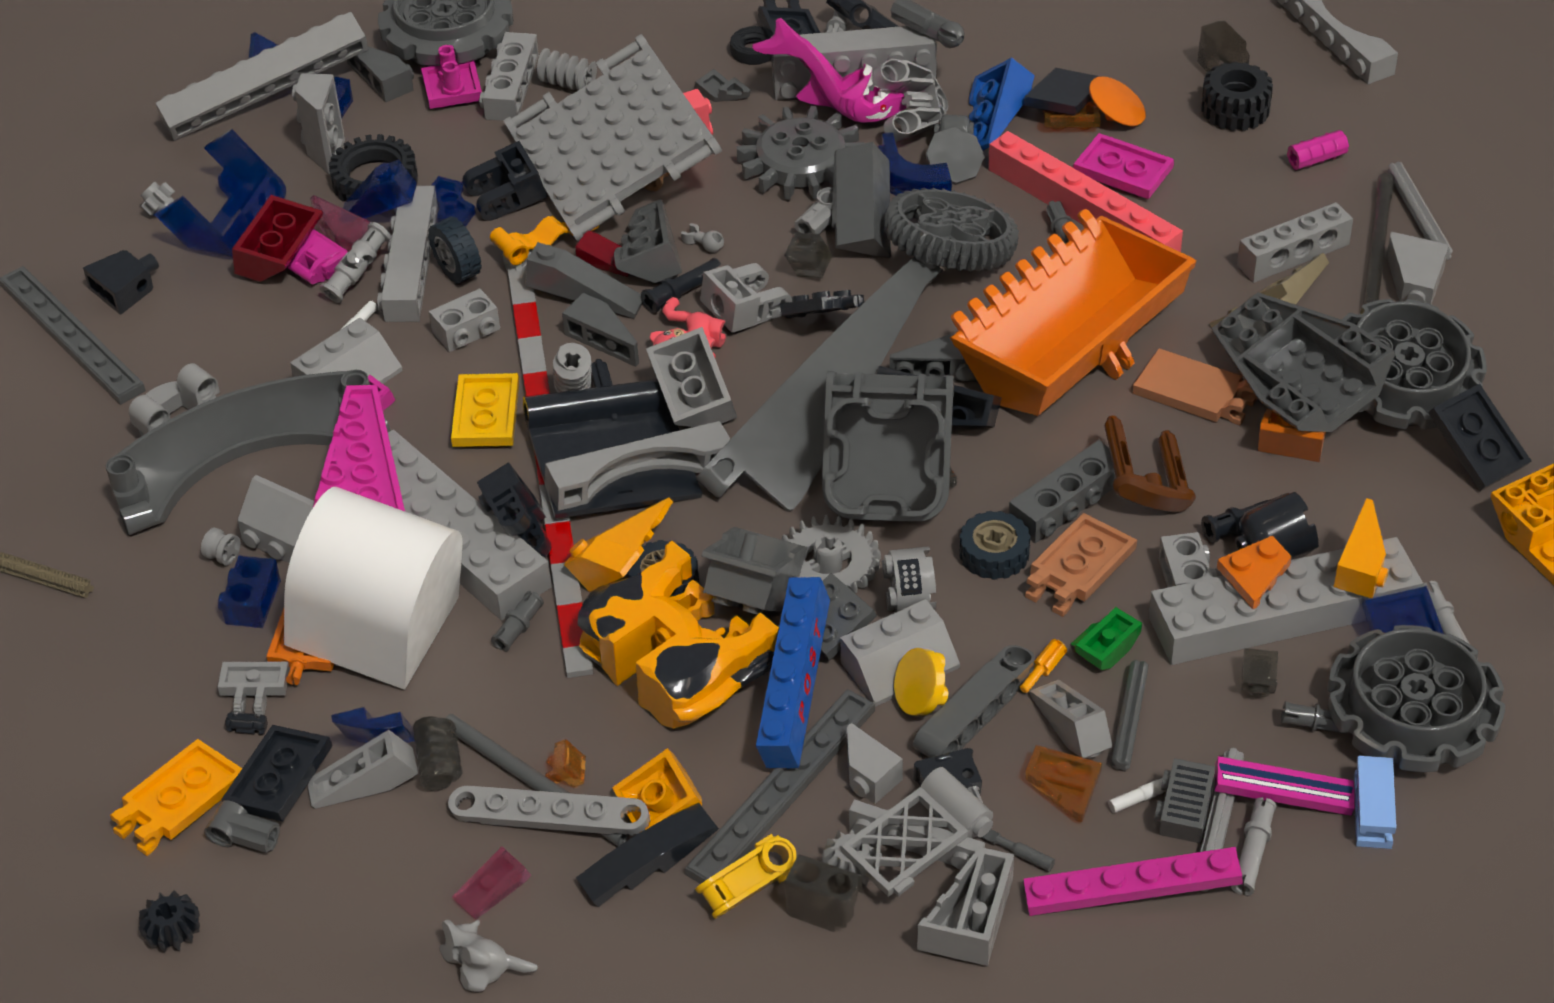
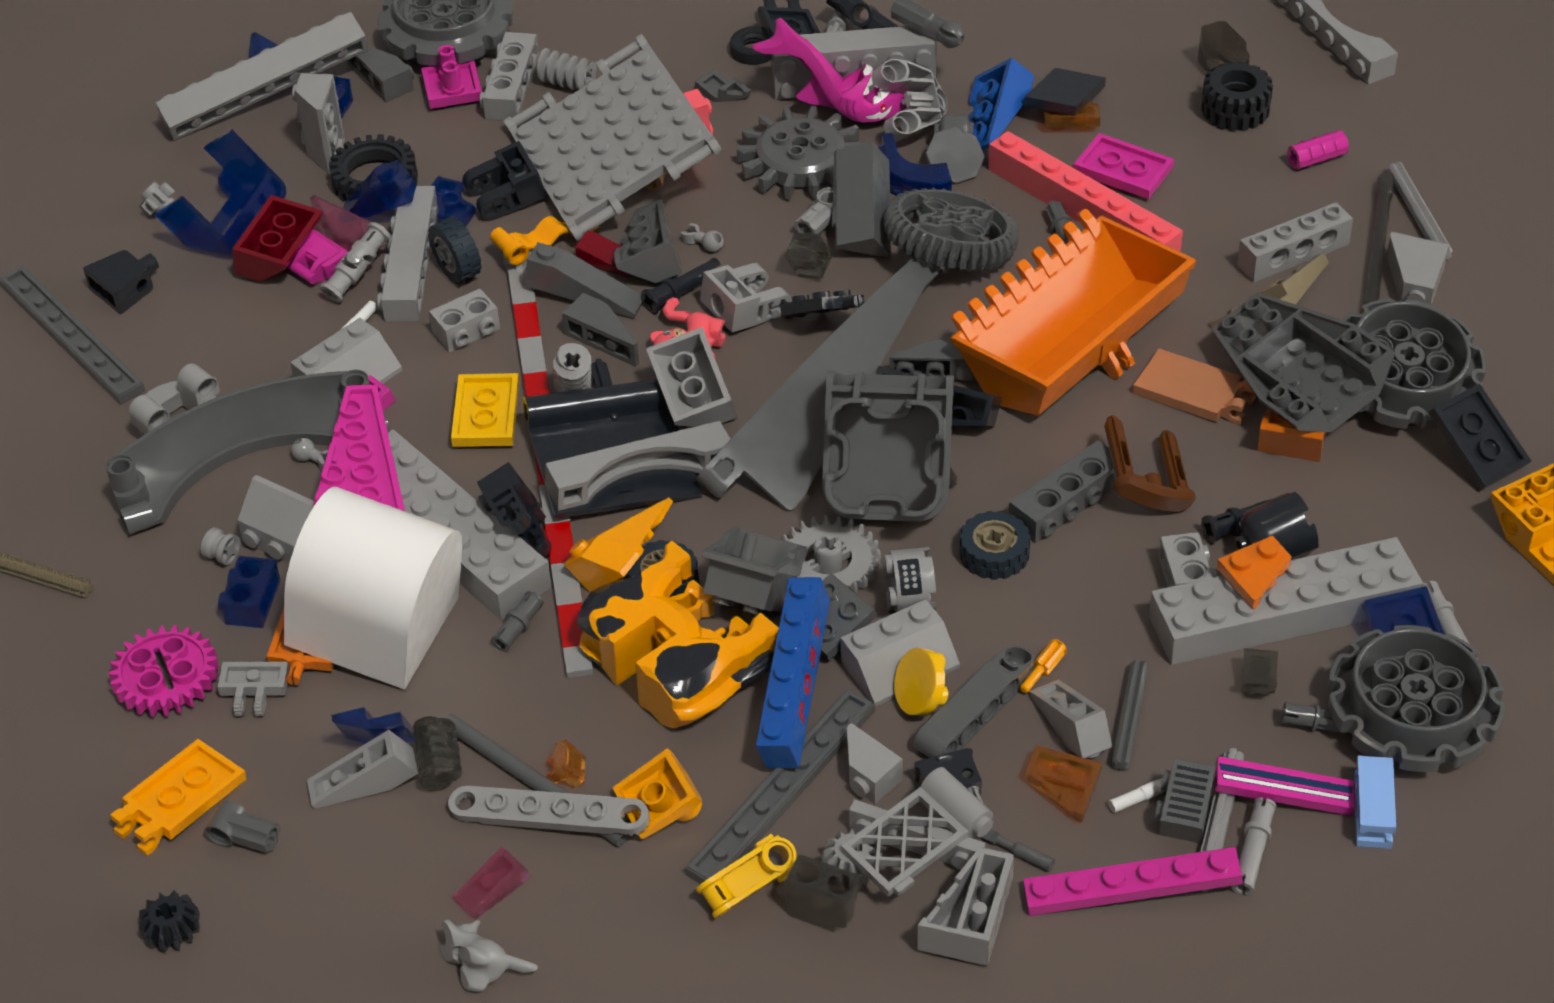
black plate [221,725,333,822] -> none
black piece [225,712,268,735] -> none
black slope [576,803,719,907] -> none
nougat tile [1025,513,1137,617] -> none
green slope [1071,607,1142,670] -> none
orange shield [1089,76,1146,126] -> none
light orange slope [1334,498,1389,599] -> none
none -> dark pink gear [109,625,219,717]
none -> light grey arm [291,438,328,471]

